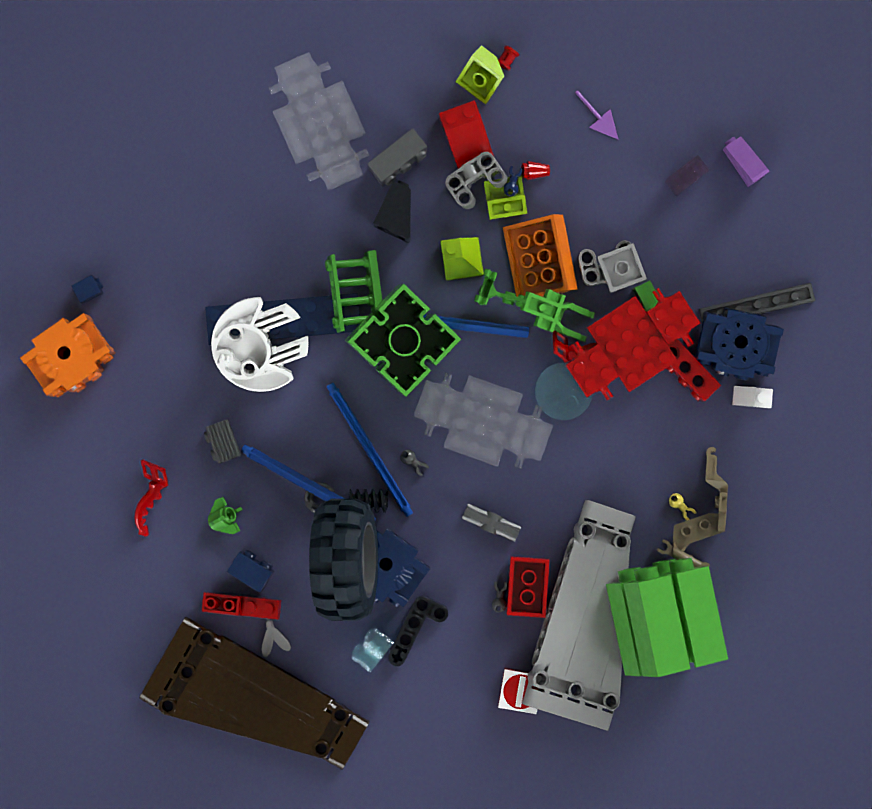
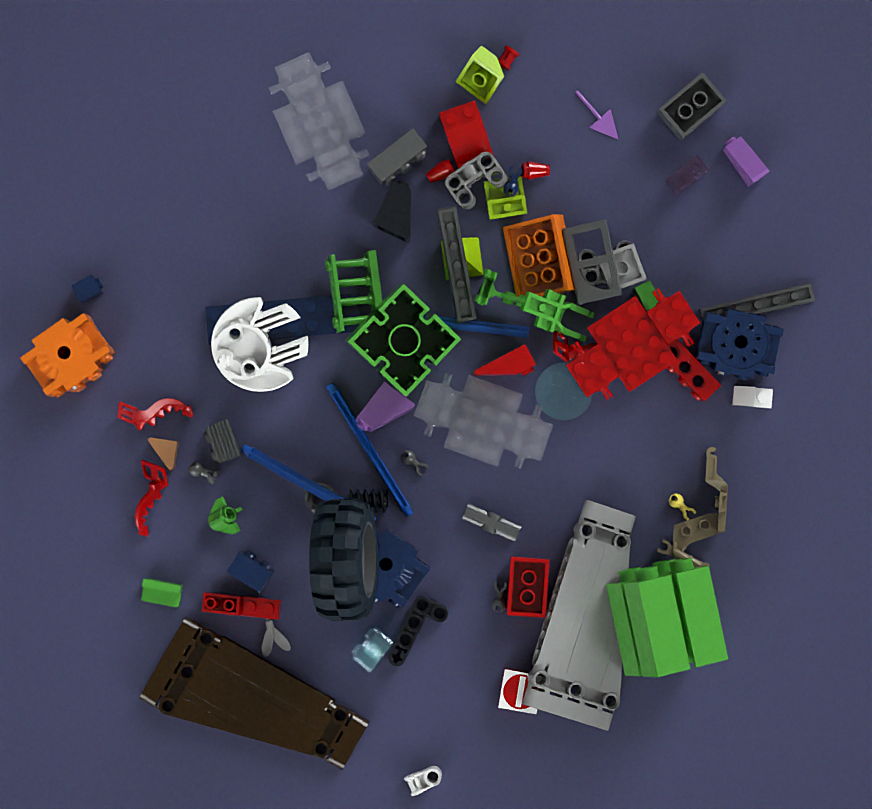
none -> red piece [117,398,193,431]
none -> bright green panel [141,578,183,607]
none -> medium nougat slope [147,437,179,471]
none -> dark grey arm [189,462,219,484]
none -> medium lavender slope [355,381,415,432]
none -> white piece [404,766,442,796]
none -> red cone [426,159,455,183]
none -> dark grey tile [436,206,477,323]
none -> red slope [473,344,536,376]
none -> dark grey window [562,219,622,305]
none -> dark grey brick [656,72,727,141]

